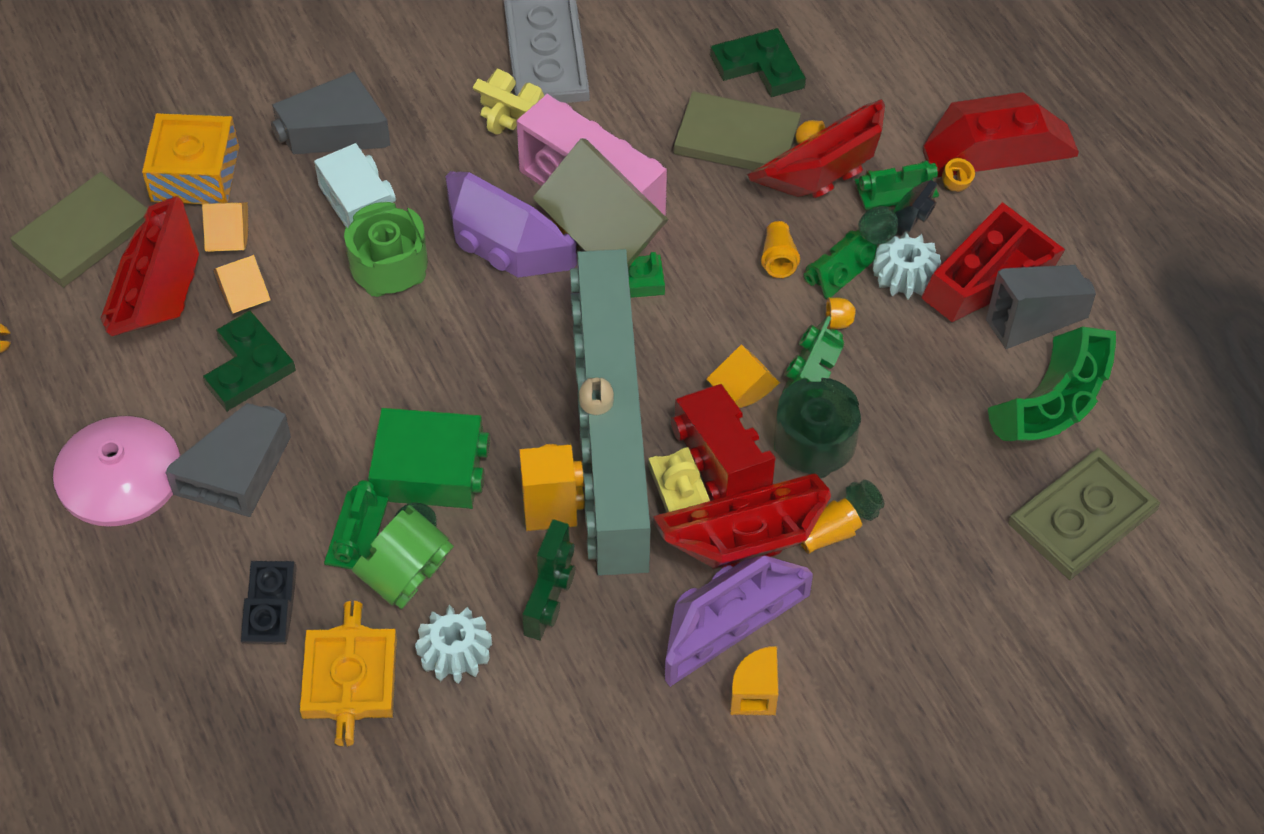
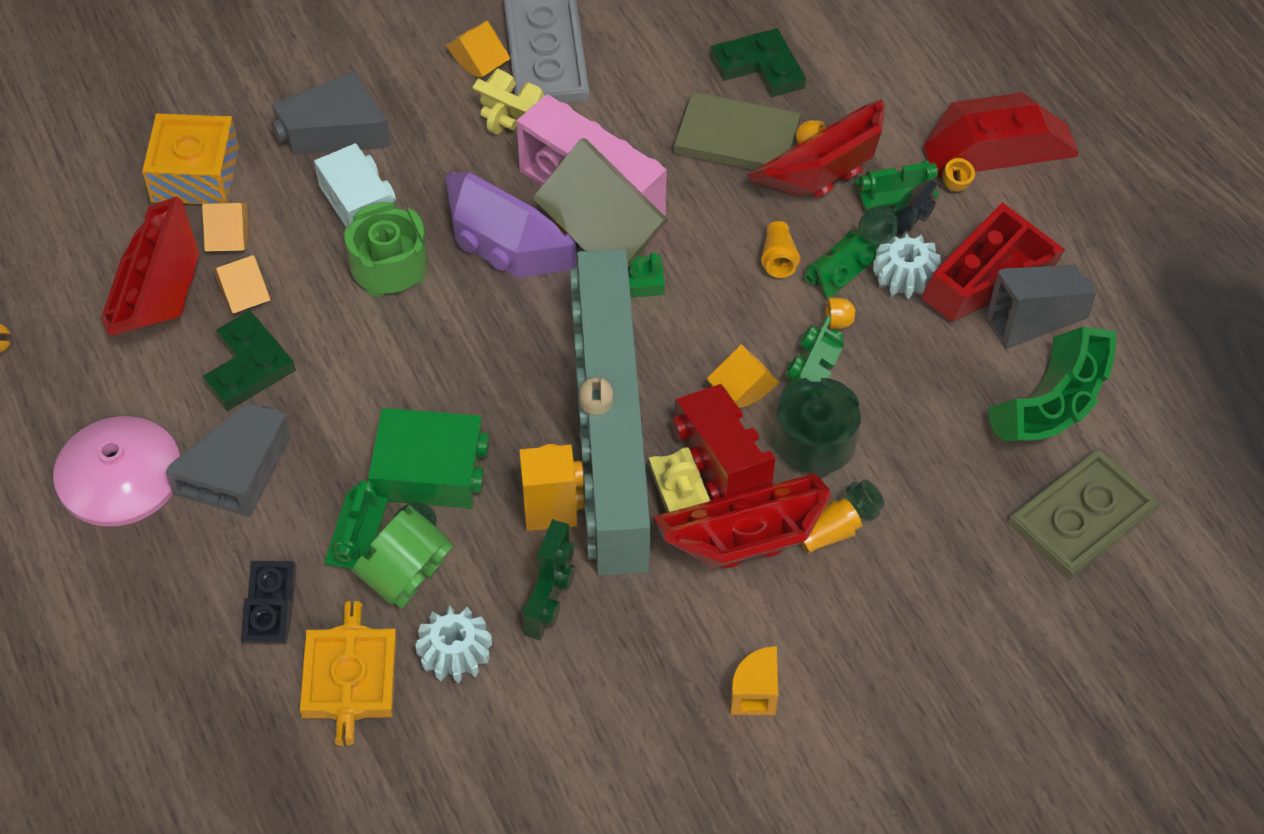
olive tile [10,172,148,288] -> none
medium lavender wedge [665,555,813,686] -> none
none -> light orange brick [446,20,510,77]

